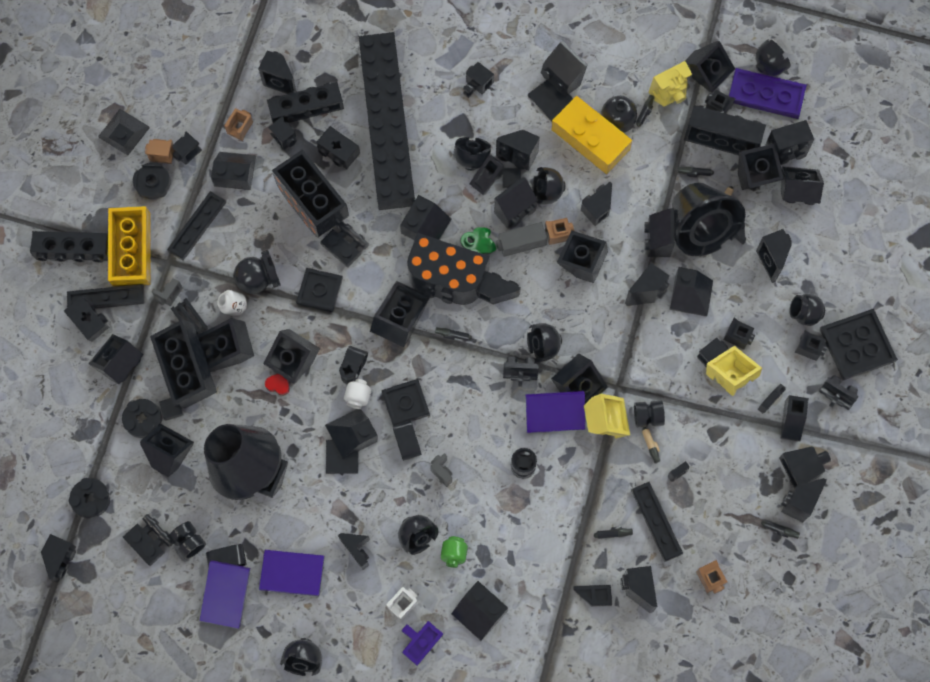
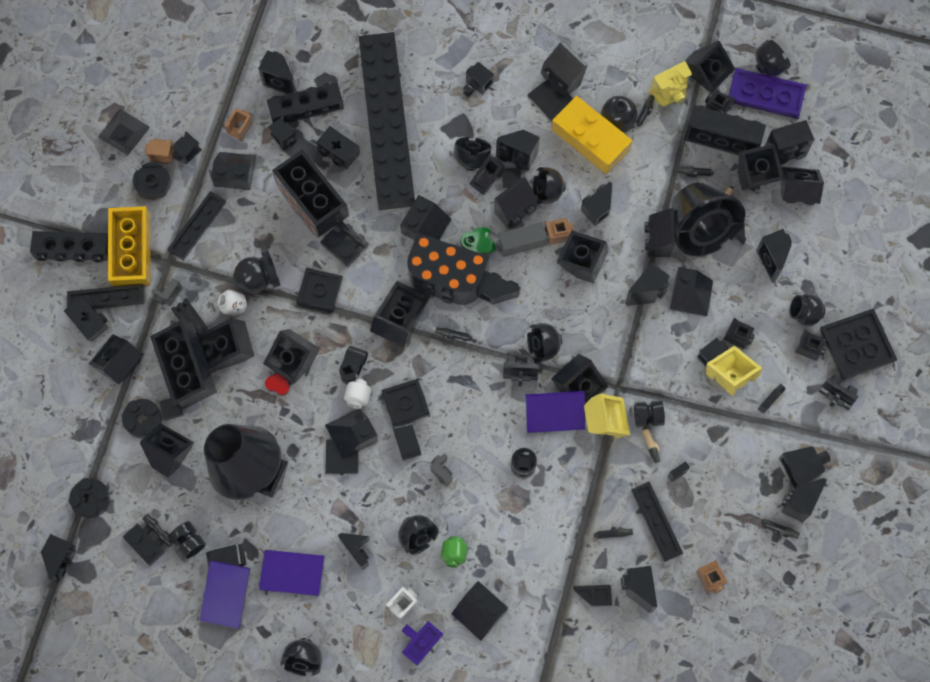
black slope [780,395,809,442] -> none

